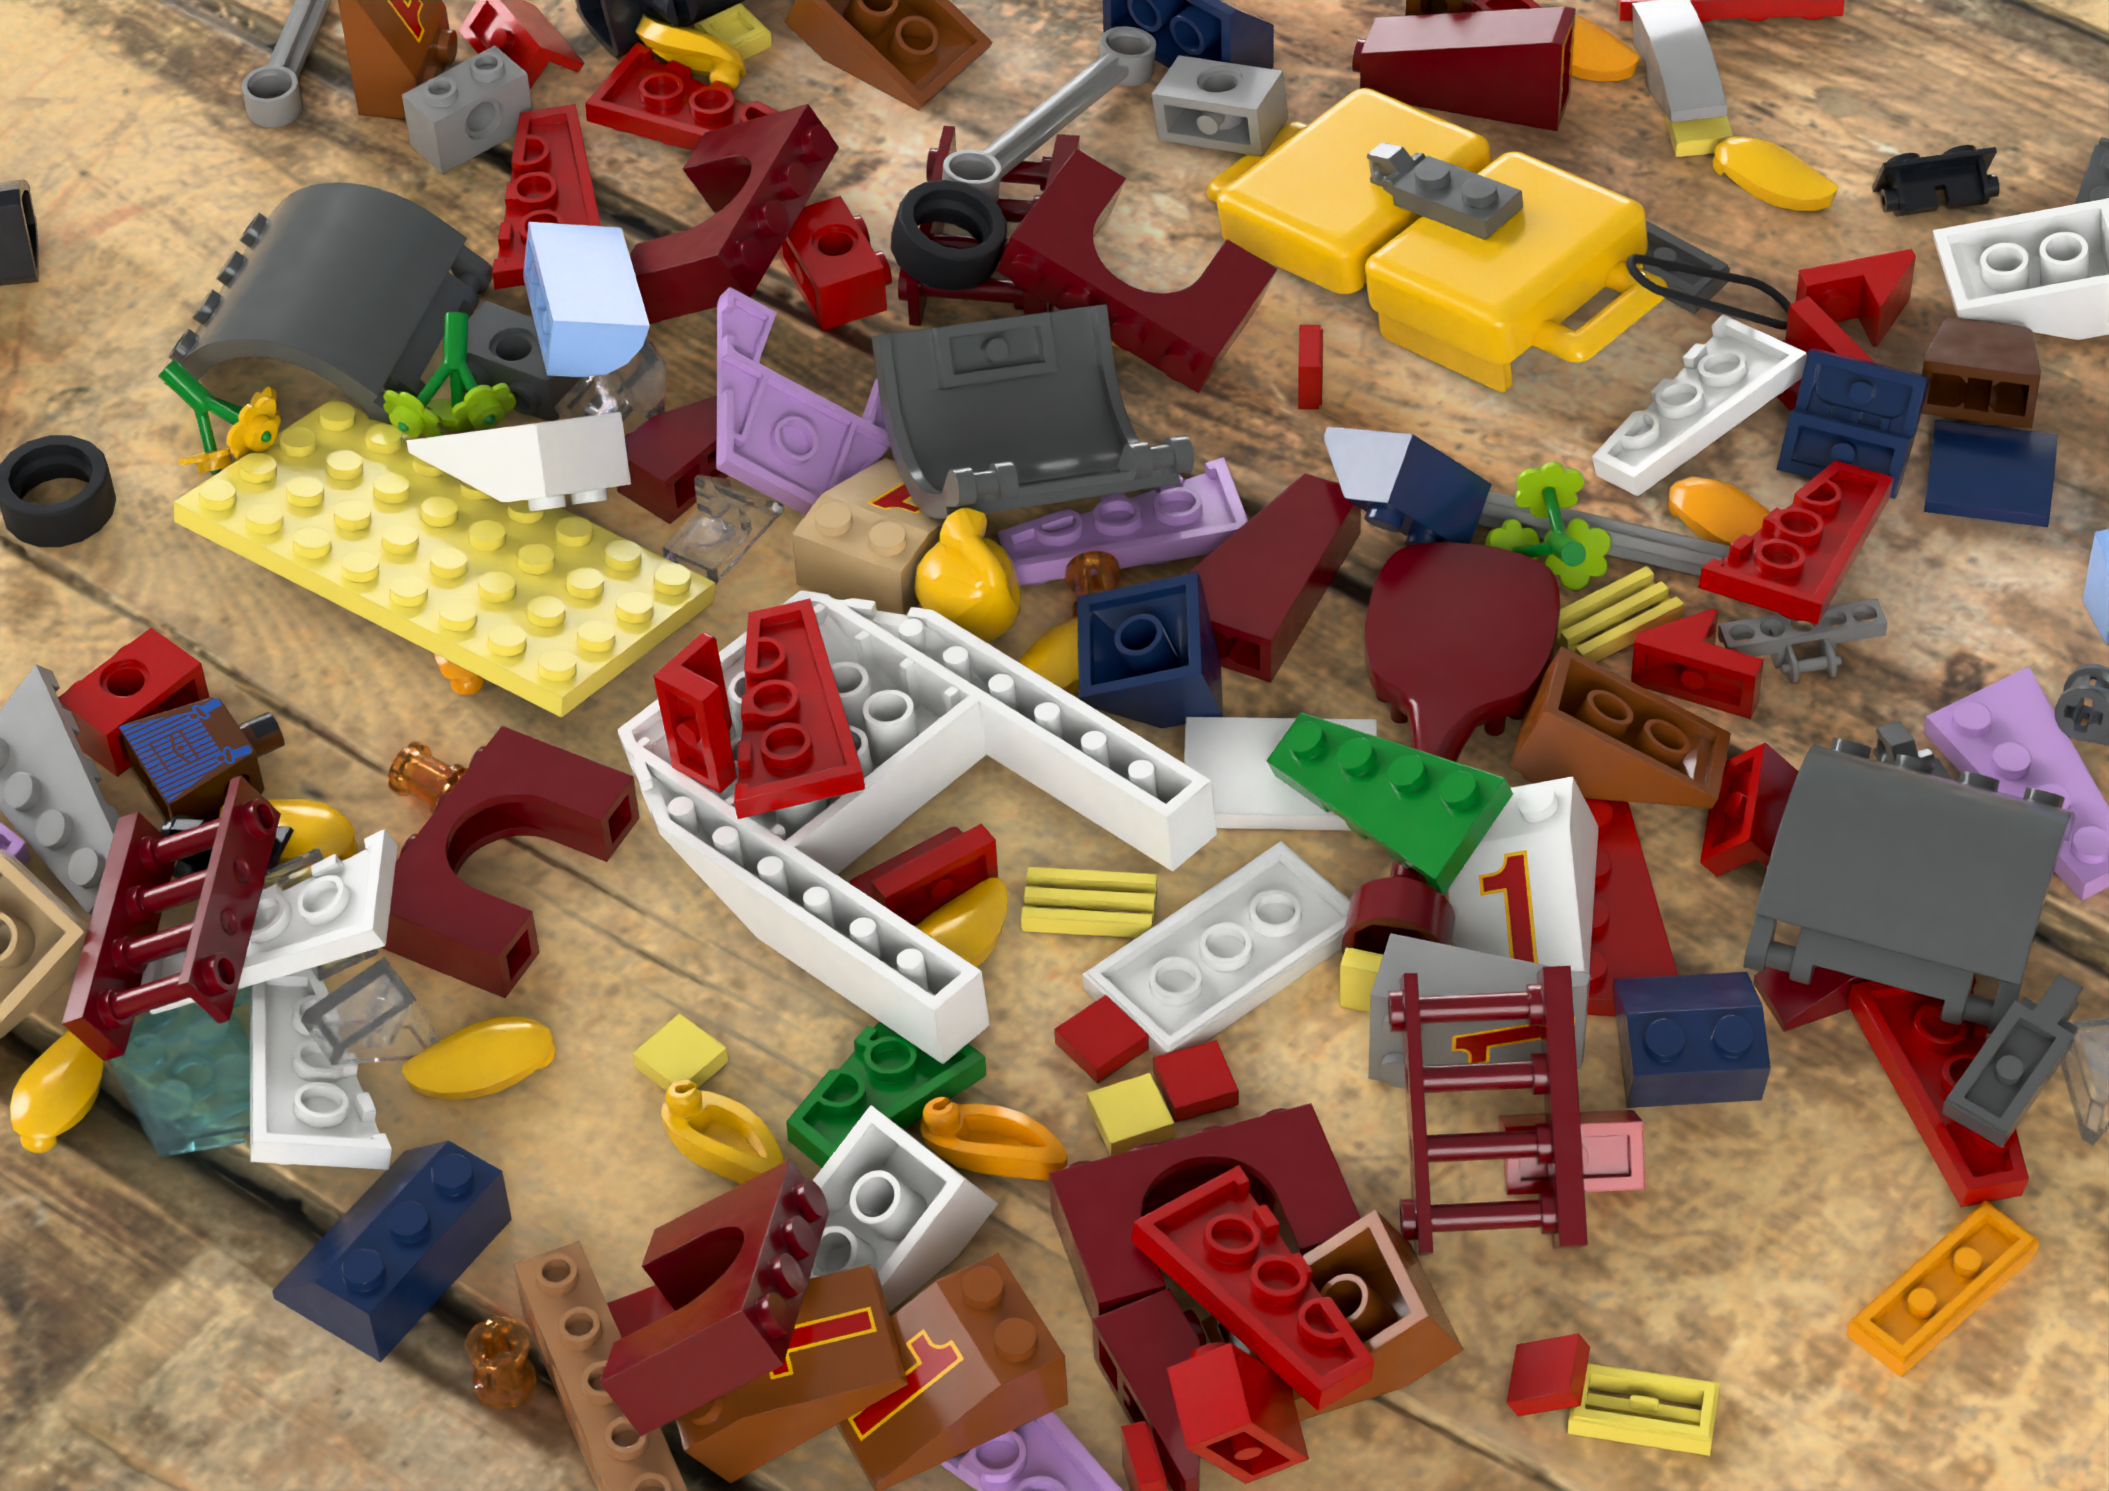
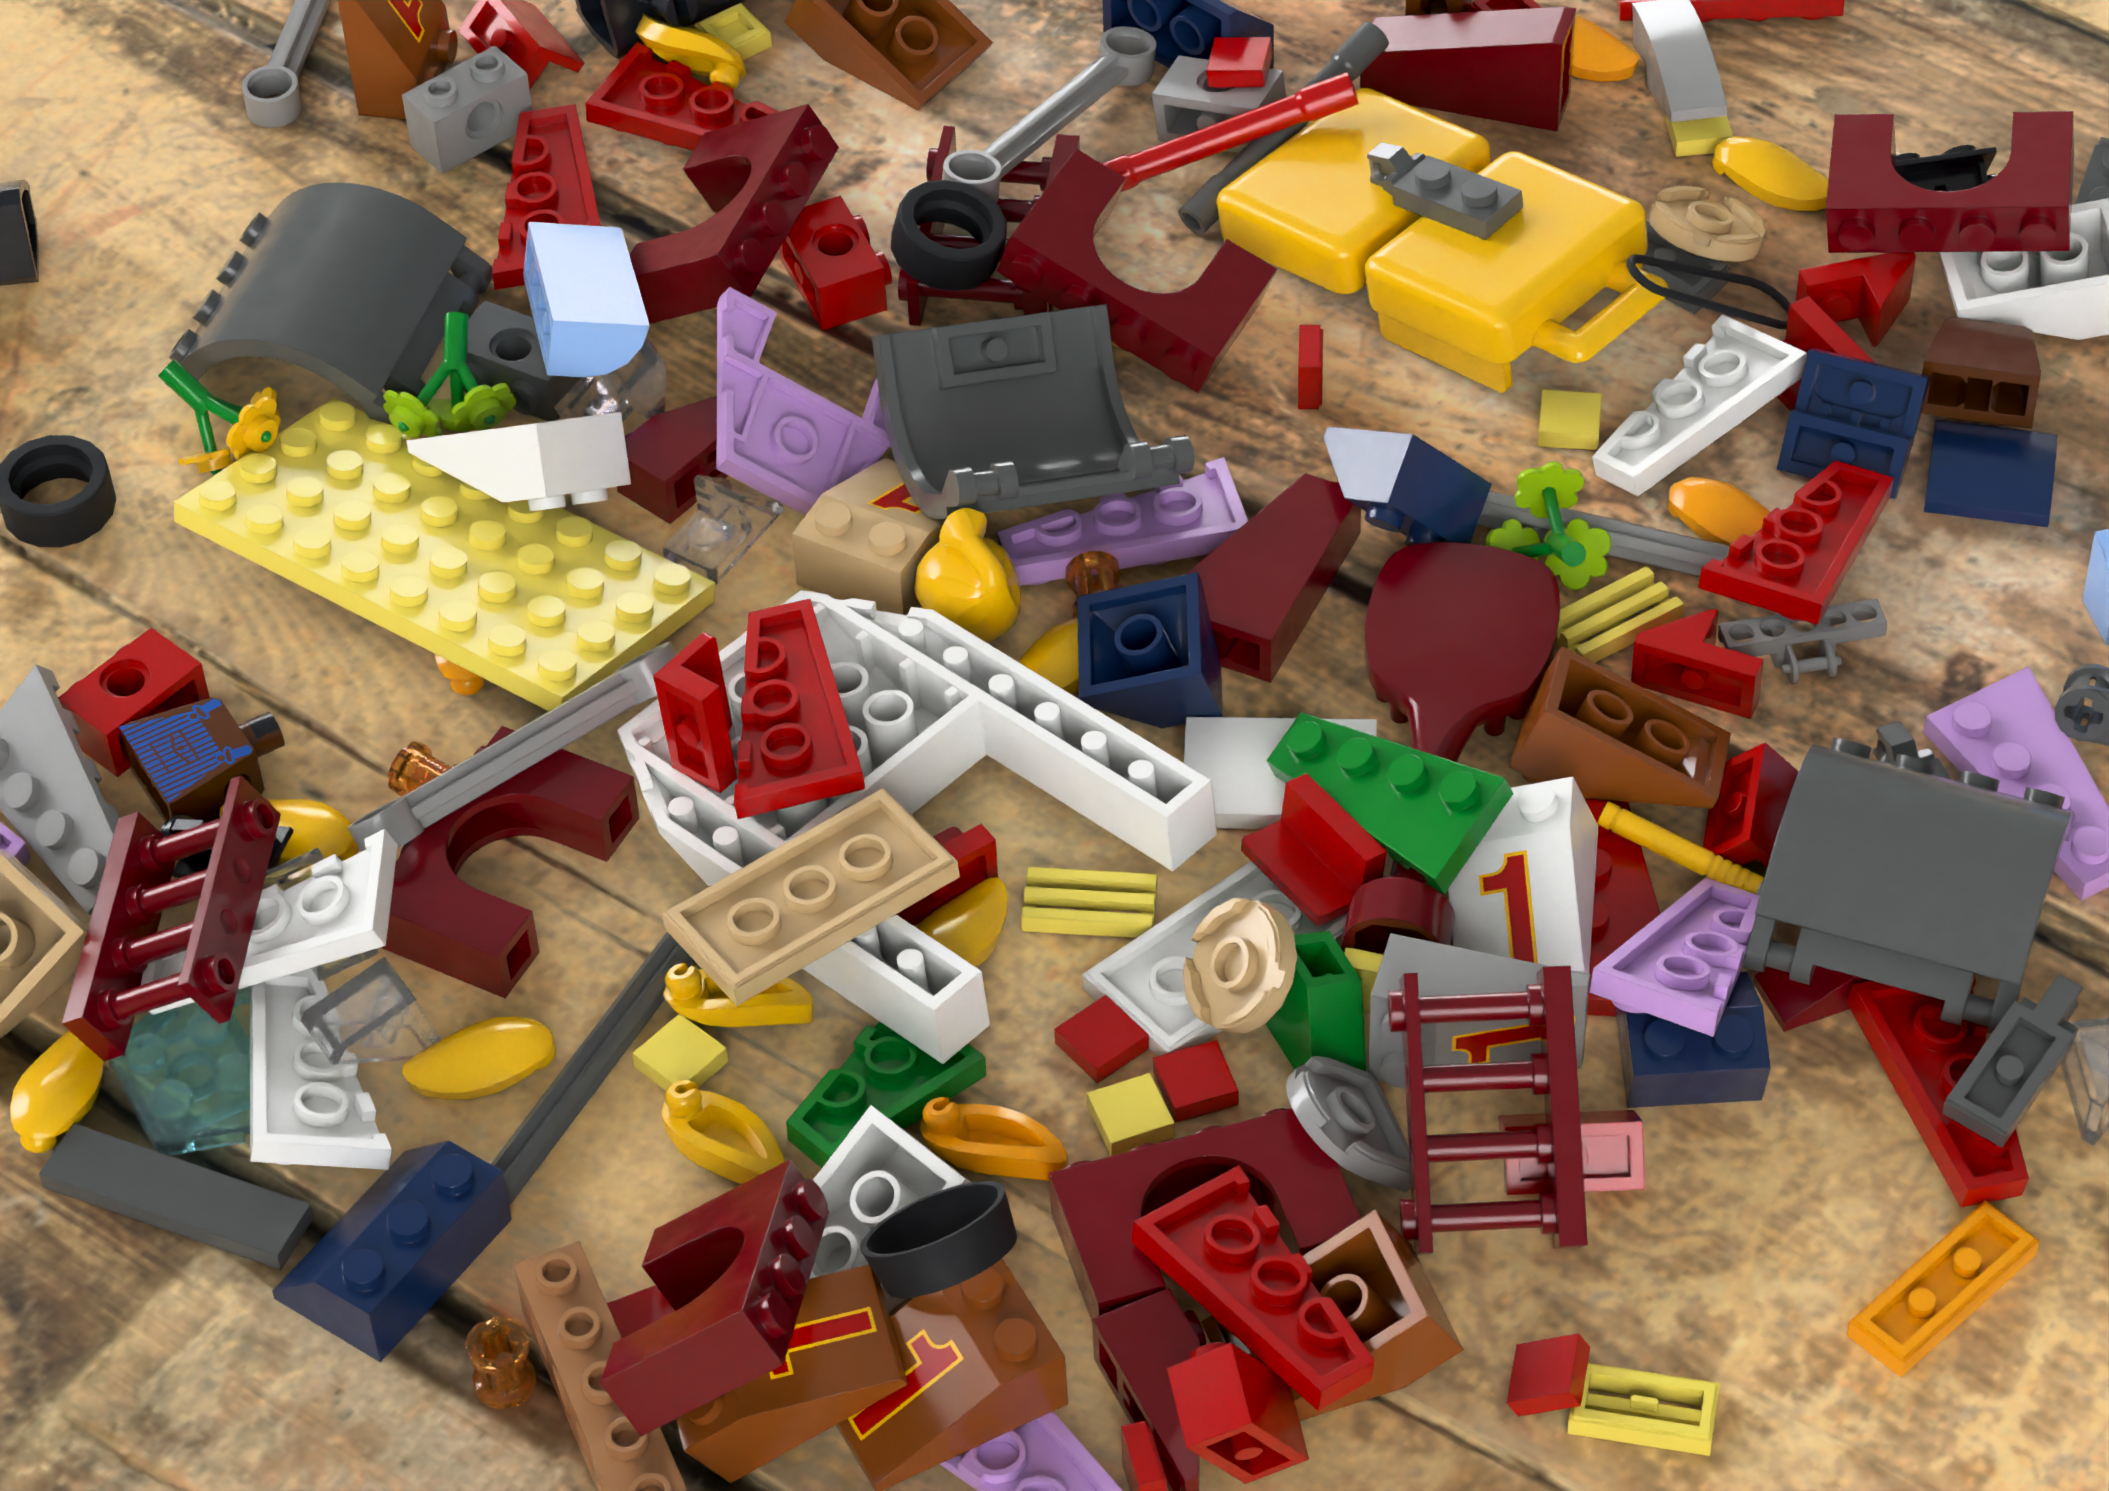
none -> dark grey tile [39,1123,314,1270]
none -> light grey piece [347,642,677,852]
none -> dark grey axle [491,932,694,1205]
none -> tan tile [662,788,960,1006]
none -> yellow arm [663,963,814,1027]
none -> black tyre [860,1181,1017,1298]
none -> red piece [1102,72,1359,193]
none -> dark grey piece [1178,22,1389,235]
none -> tan tile [1183,898,1297,1033]
none -> red tile [1206,37,1273,88]
none -> red panel [1241,773,1387,926]
none -> green slope [1266,931,1366,1071]
none -> light grey tile [1286,1056,1411,1192]
none -> light yellow tile [1538,389,1602,451]
none -> lavender wing [1589,877,1760,1037]
none -> yellow piece [1597,801,1765,896]
none -> tan tile [1649,186,1766,262]
none -> dark red arch [1826,111,2074,253]

